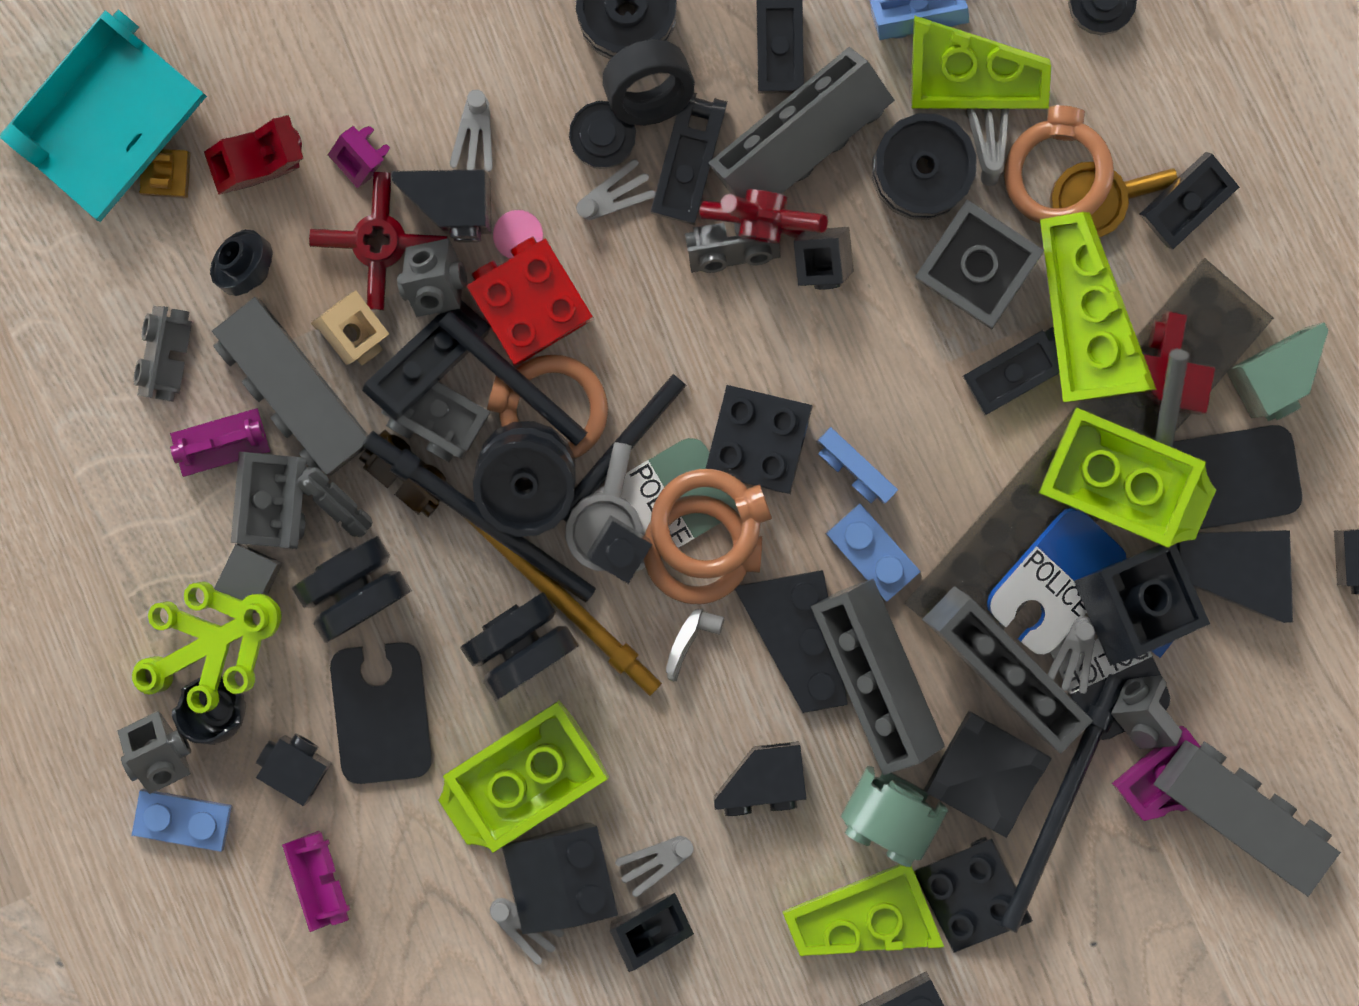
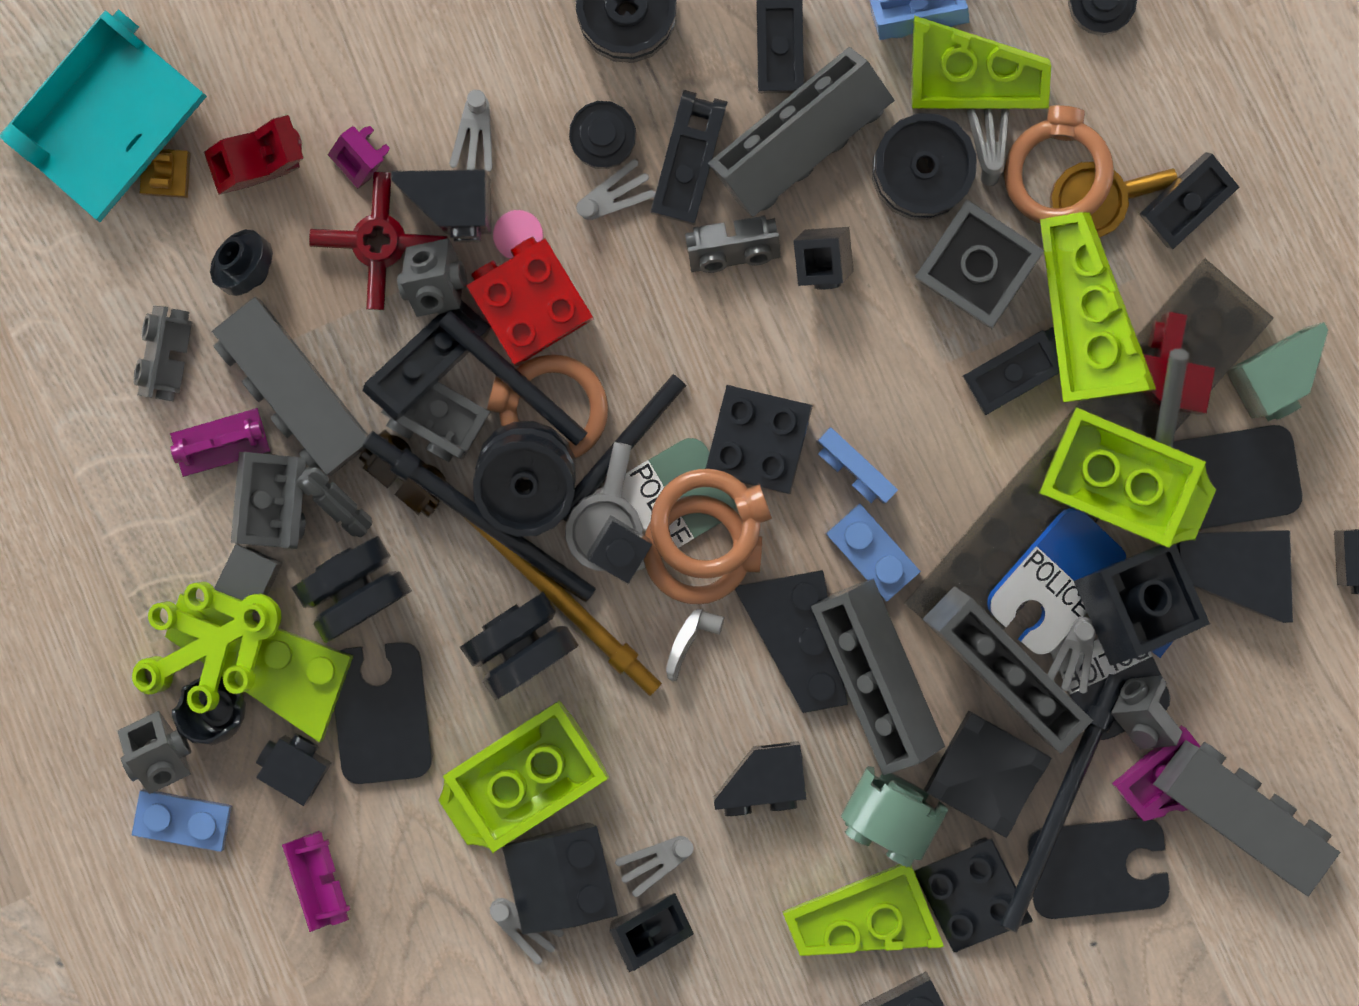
tan brick [311,290,389,366] -> none
black tyre [603,39,695,126] -> none
dark red bar [700,189,828,244] -> none
none -> lime wing [165,593,353,743]
none -> black piece [1027,818,1170,919]

